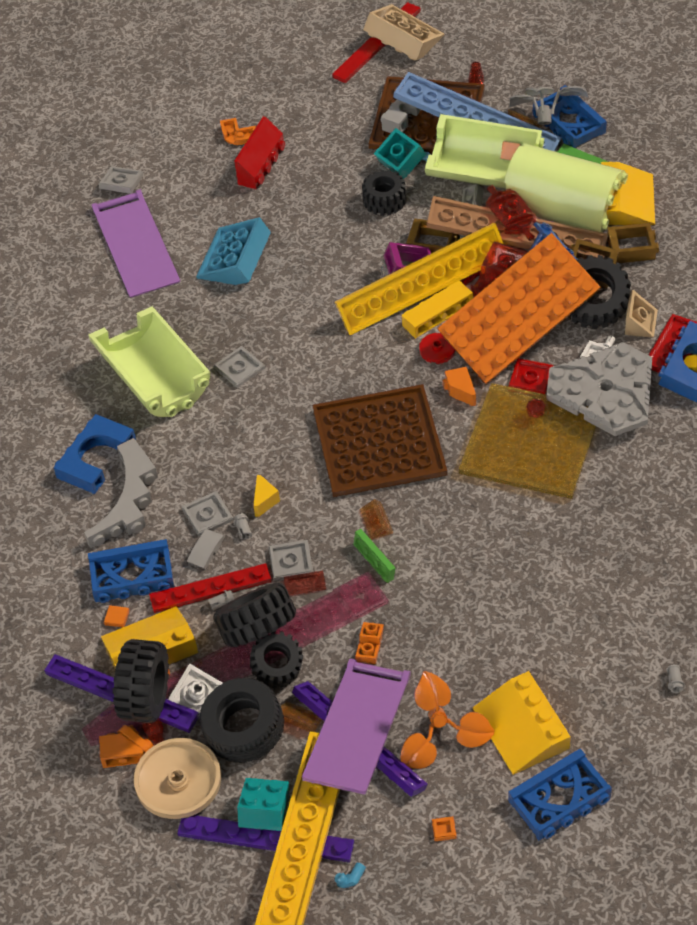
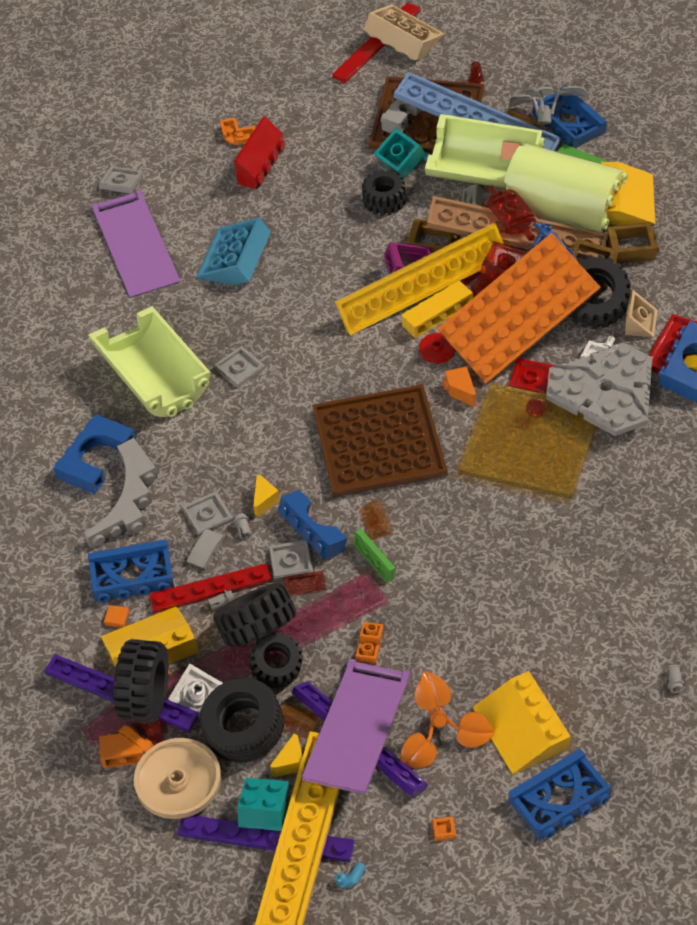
none -> yellow slope [270,733,302,777]
none -> blue arch [278,490,347,560]

